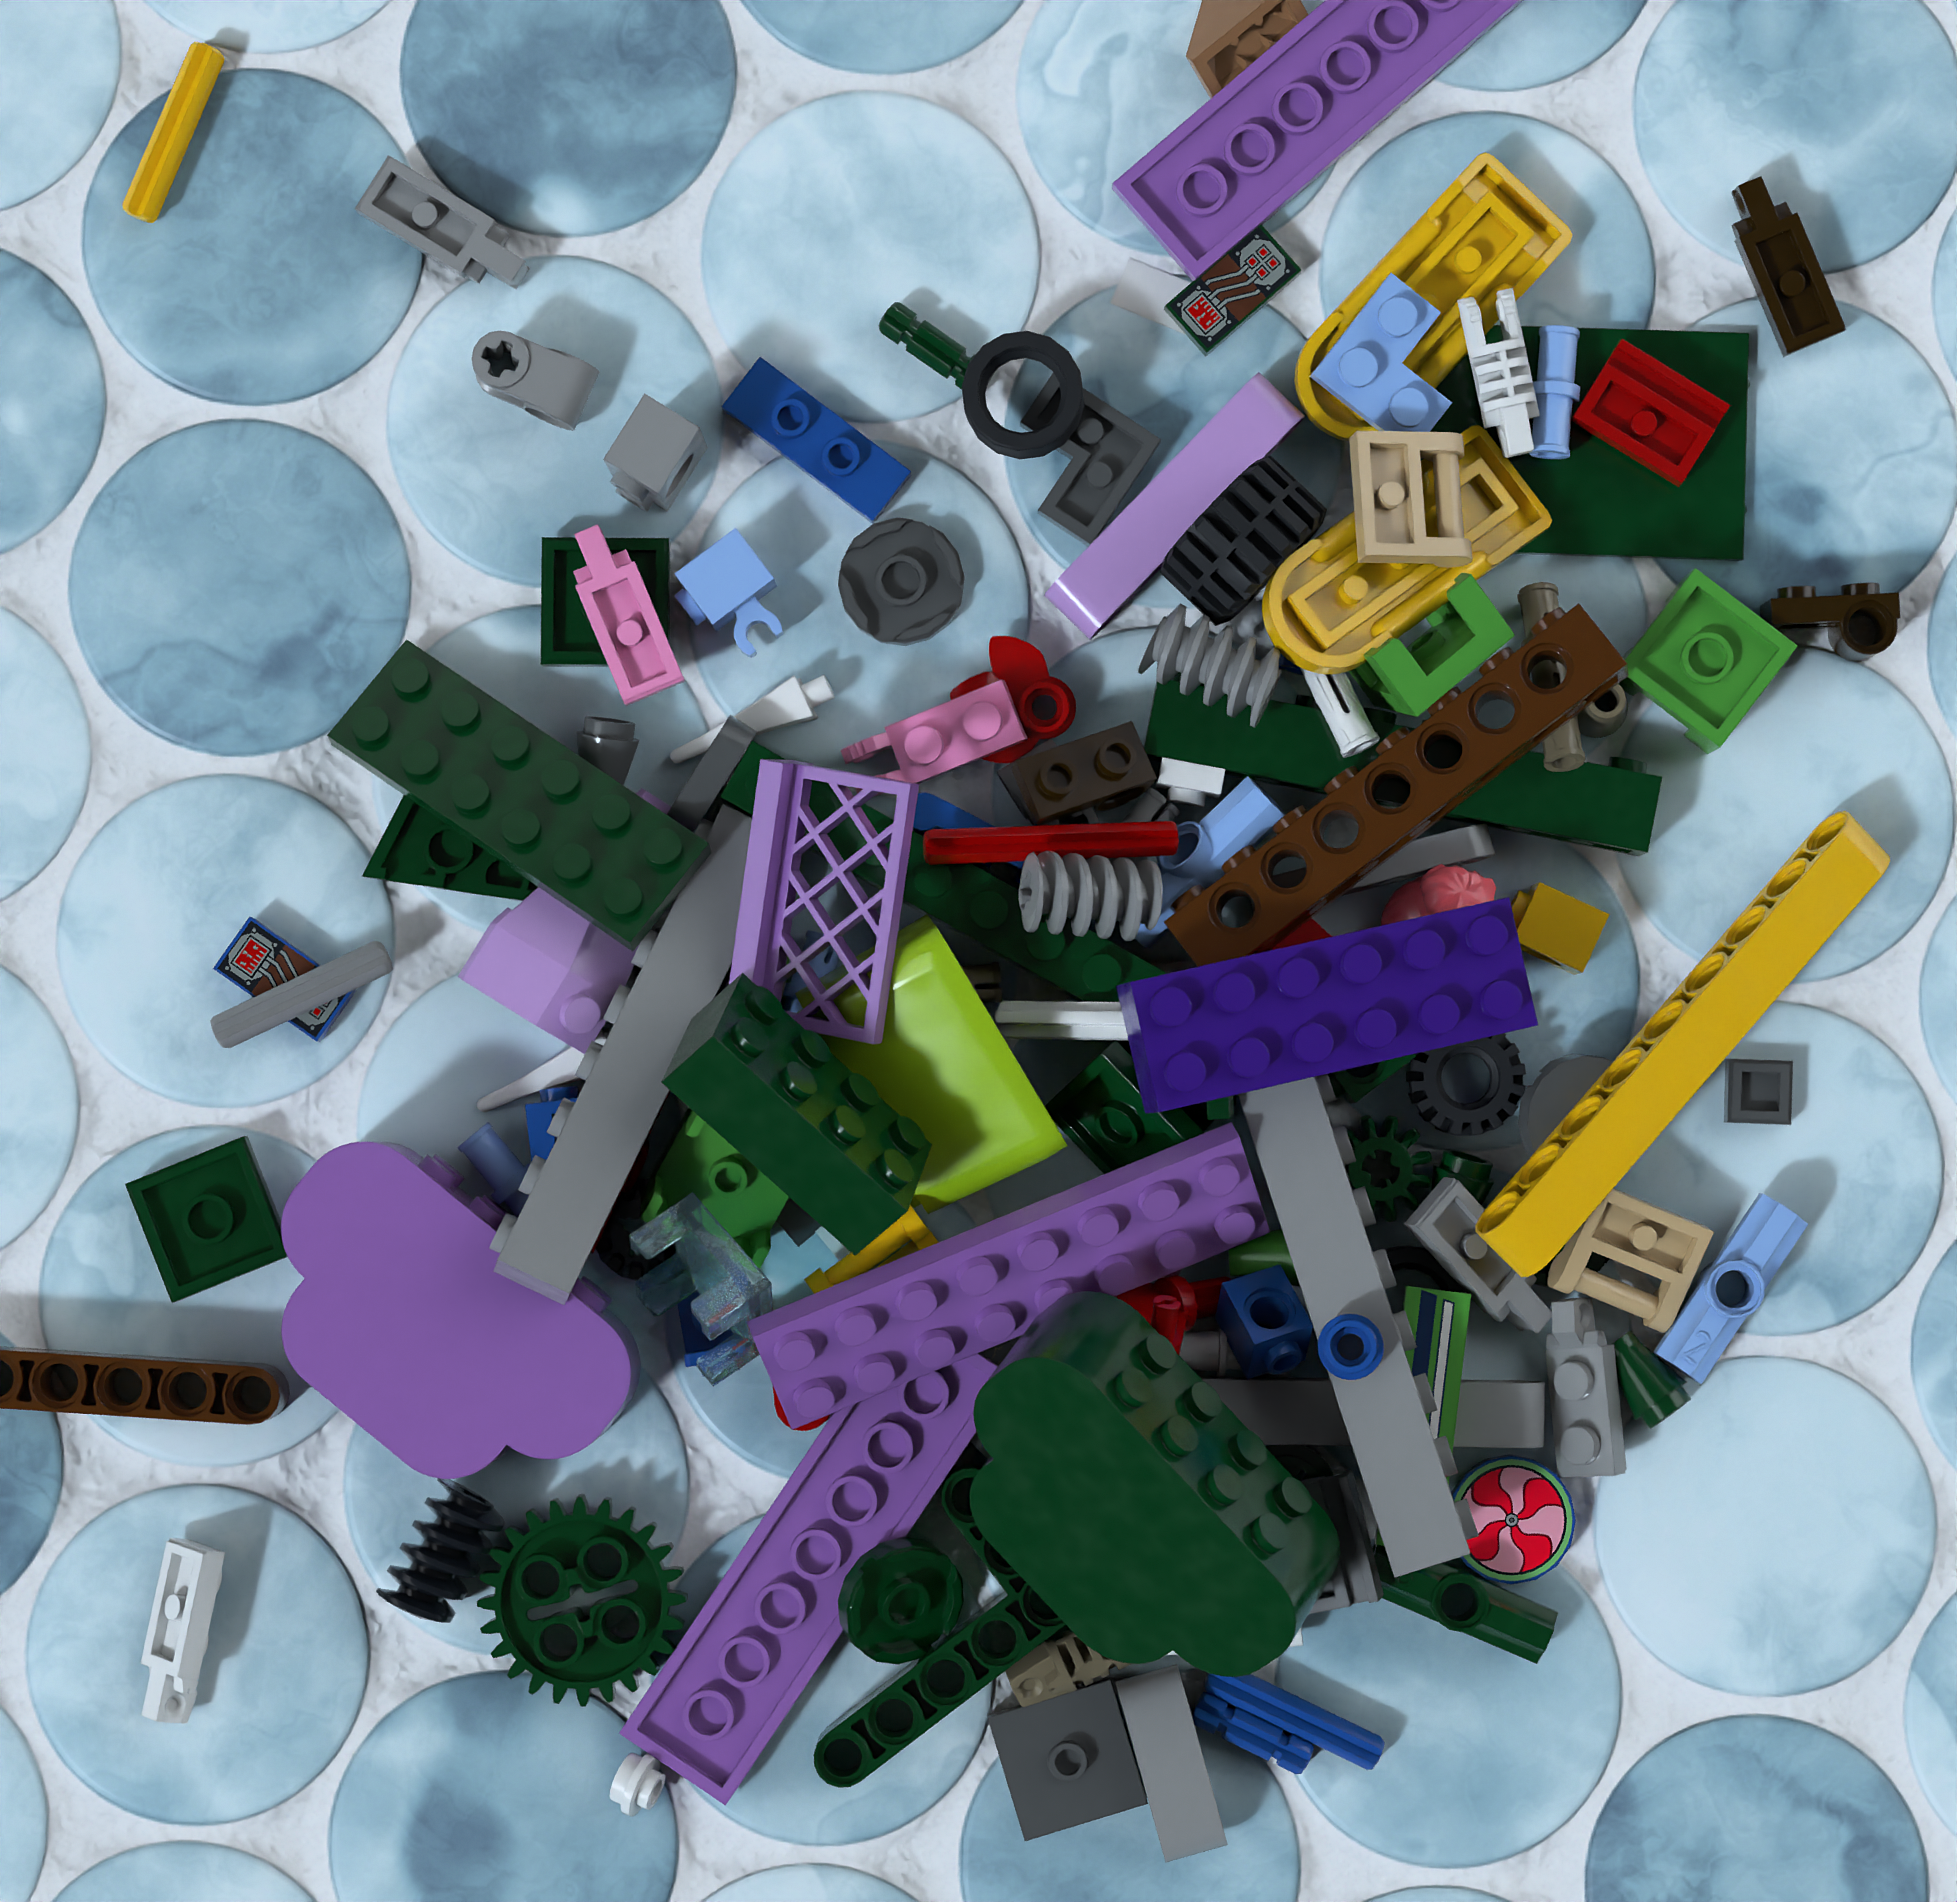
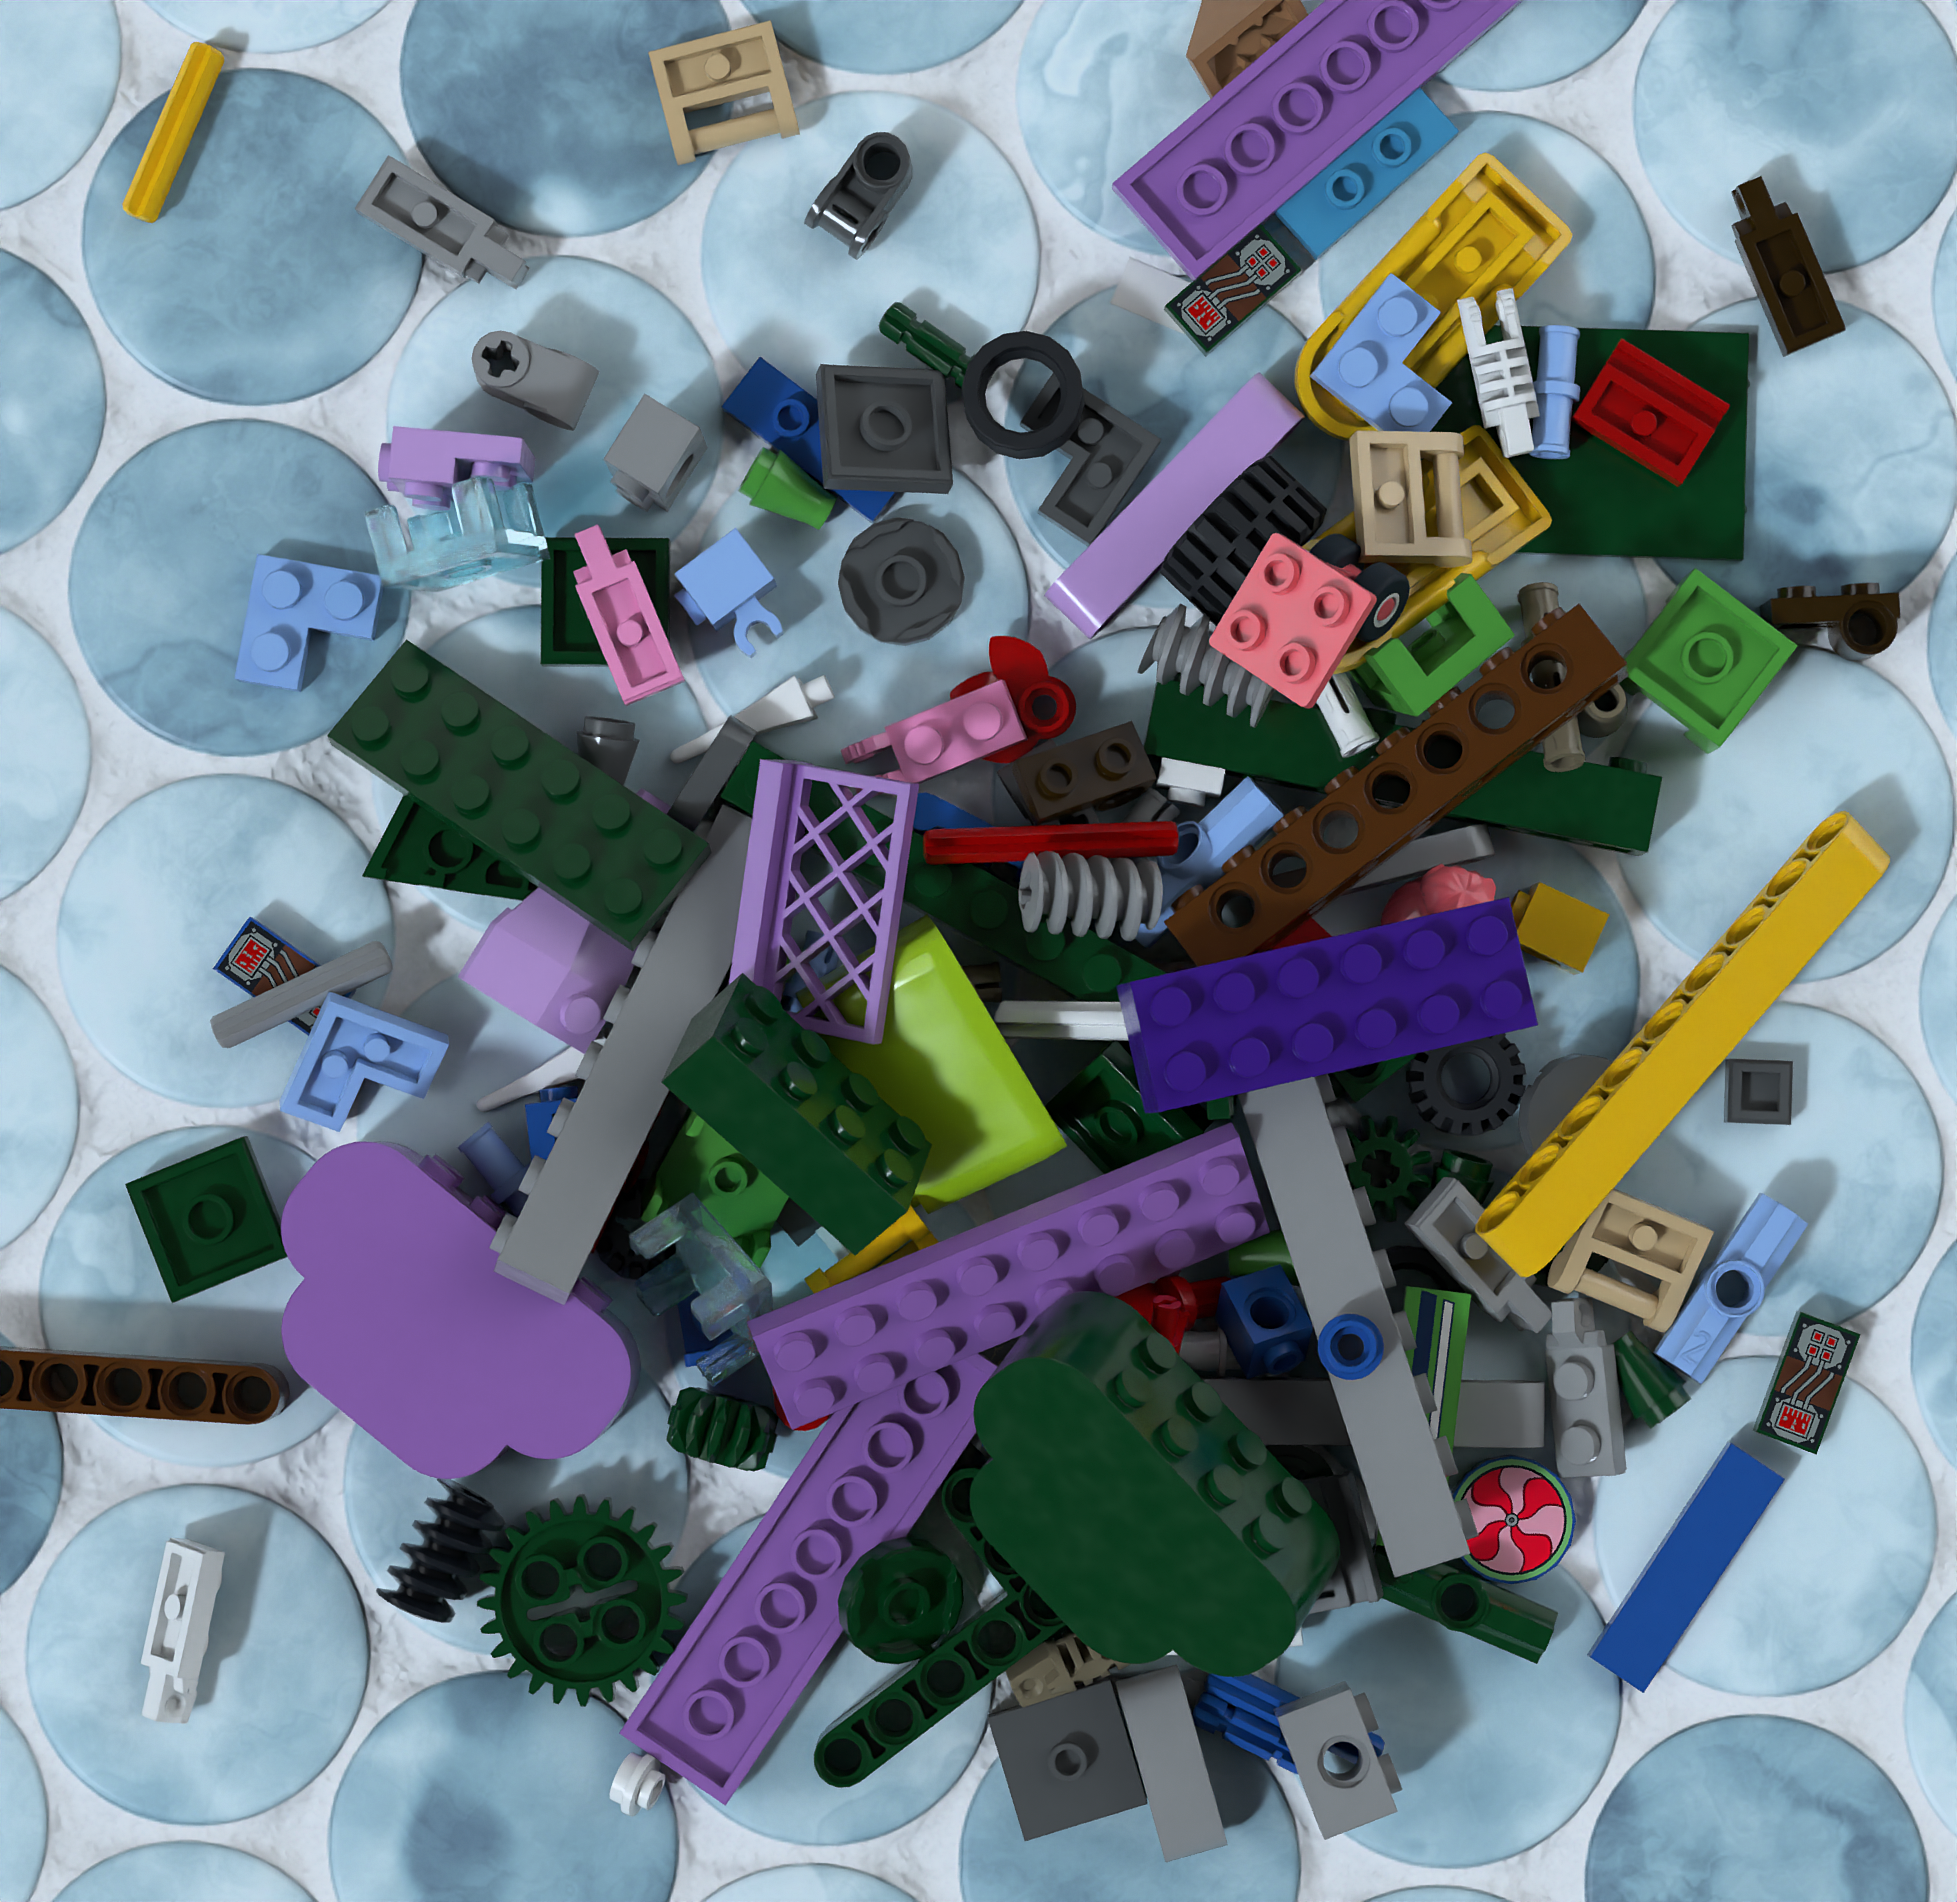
none -> light blue plate [234,554,386,692]
none -> light blue plate [279,991,449,1132]
none -> clear light blue panel [364,476,550,592]
none -> lavender plate [378,426,535,510]
none -> tan plate [648,20,800,166]
none -> dark green gear [666,1387,779,1471]
none -> bright green cone [738,447,837,530]
none -> dark grey piece [804,132,912,260]
none -> dark grey plate [816,364,953,494]
none -> coral plate [1209,533,1410,709]
none -> light grey brick [1273,1681,1402,1840]
none -> dark azure plate [1275,88,1459,261]
none -> blue tile [1587,1442,1785,1693]
none -> tile [1752,1311,1861,1455]

